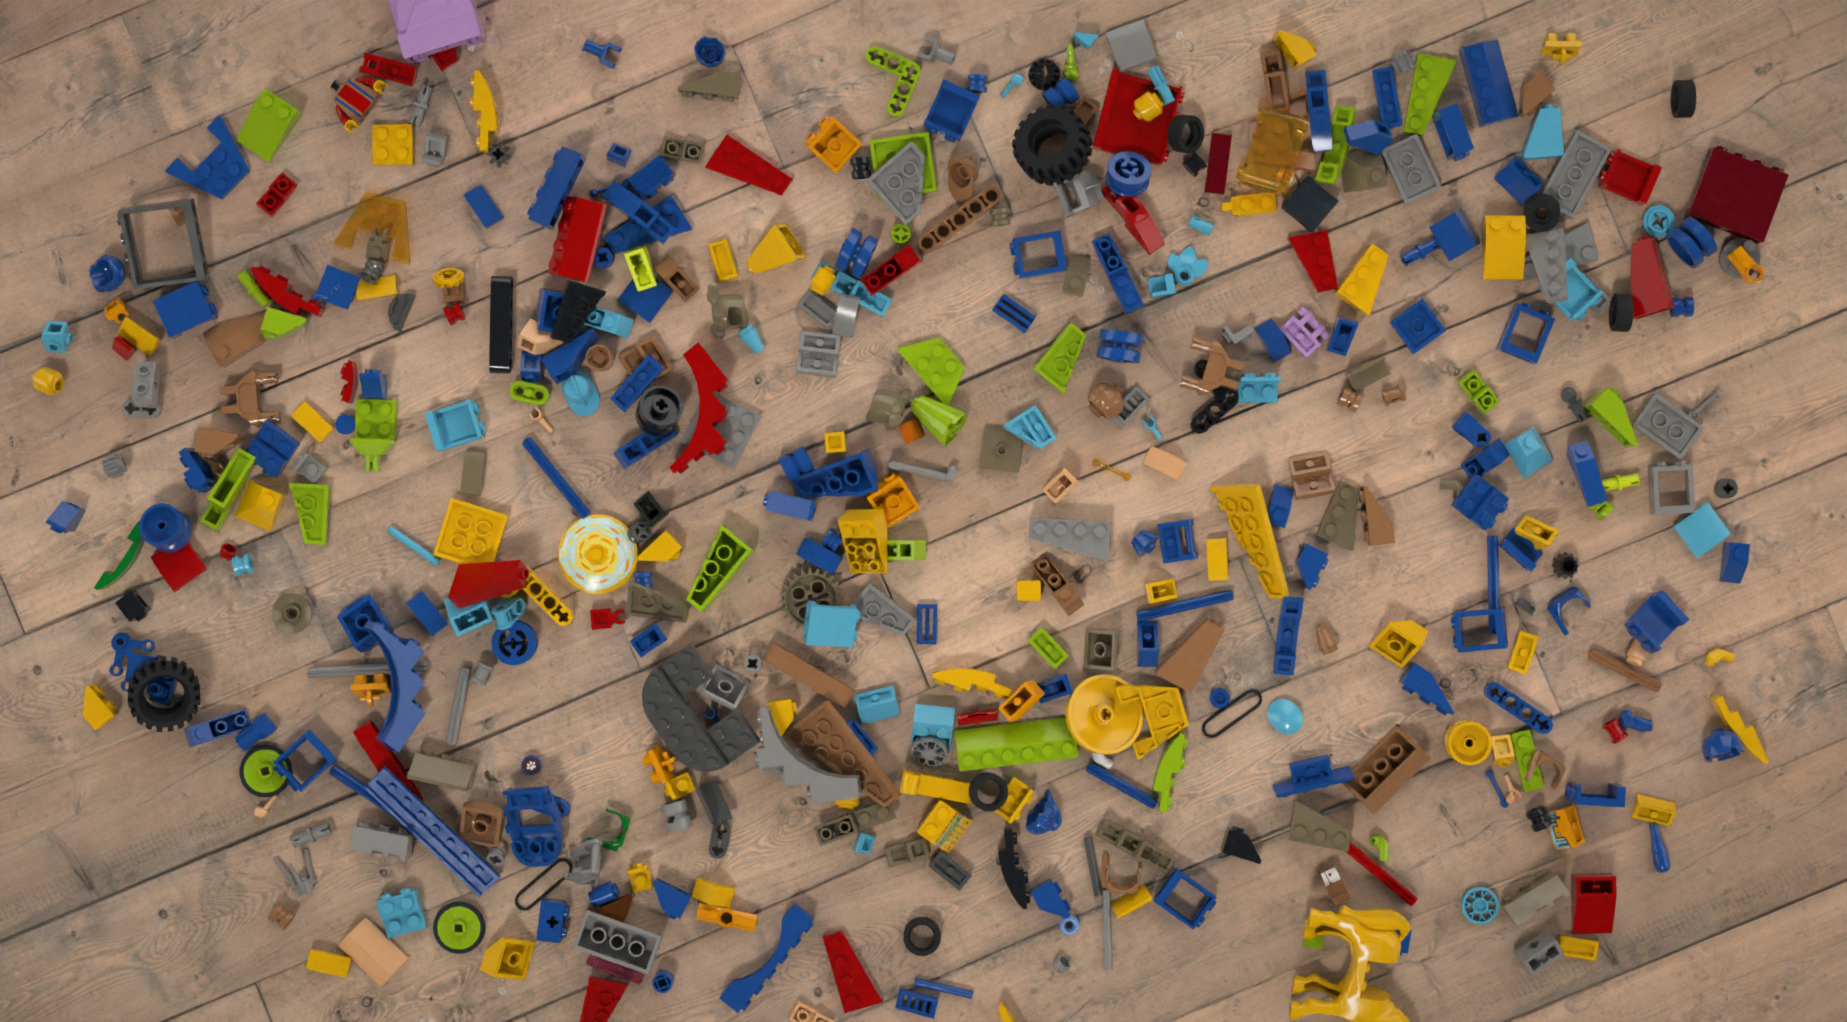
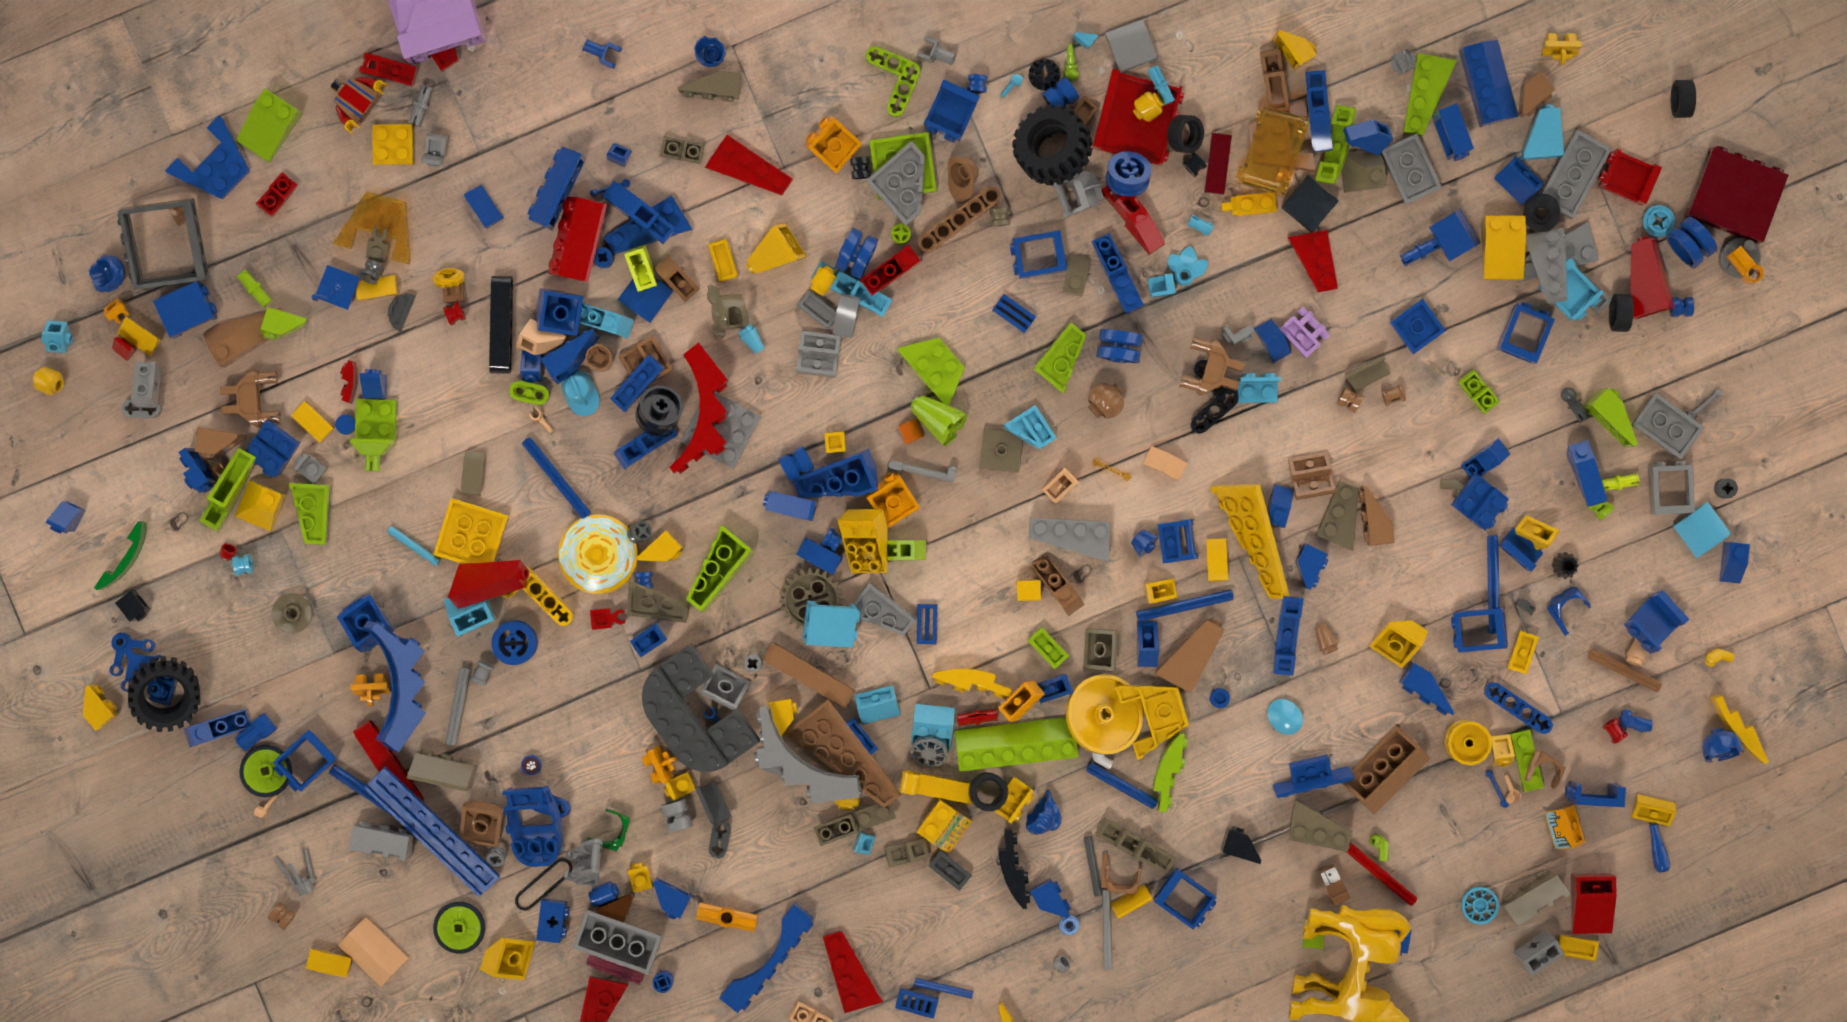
light grey gear [102,453,128,478] -> none
blue wheel [139,503,192,553] -> none
red slope [151,541,207,592] -> none
red slope [251,265,325,317] -> none
light grey pin [290,822,332,848] -> none
light grey axle [307,661,427,678] -> none
medium azure plate [376,887,427,938] -> none
blue slope [406,590,448,636] -> none
medium azure panel [424,399,486,452] -> none
yellow slope [470,70,499,153] -> none
dark grey gear [486,142,513,168] -> none
medium azure piece [491,597,525,630] -> none
black wing [550,280,606,344] -> none
blue brick [628,154,675,200] -> none
pearl dark grey slope [634,491,669,527] -> none
yellow slope [692,877,735,908] -> none
dark tan piece [866,389,911,431] -> none
black tyre [903,917,941,956] -> none
light grey slope [1109,386,1150,429] -> none
medium azure hand [1142,414,1163,441] -> none
black piece [1202,690,1262,738] -> none
blue slope [1327,316,1359,356] -> none
yellow wedge [1334,244,1389,317] -> none
blue plate [1372,67,1402,128] -> none
blue piece [1452,411,1491,447] -> none
medium azure slope [1504,426,1553,479] -> none
black wheel [1525,805,1552,832] -> none

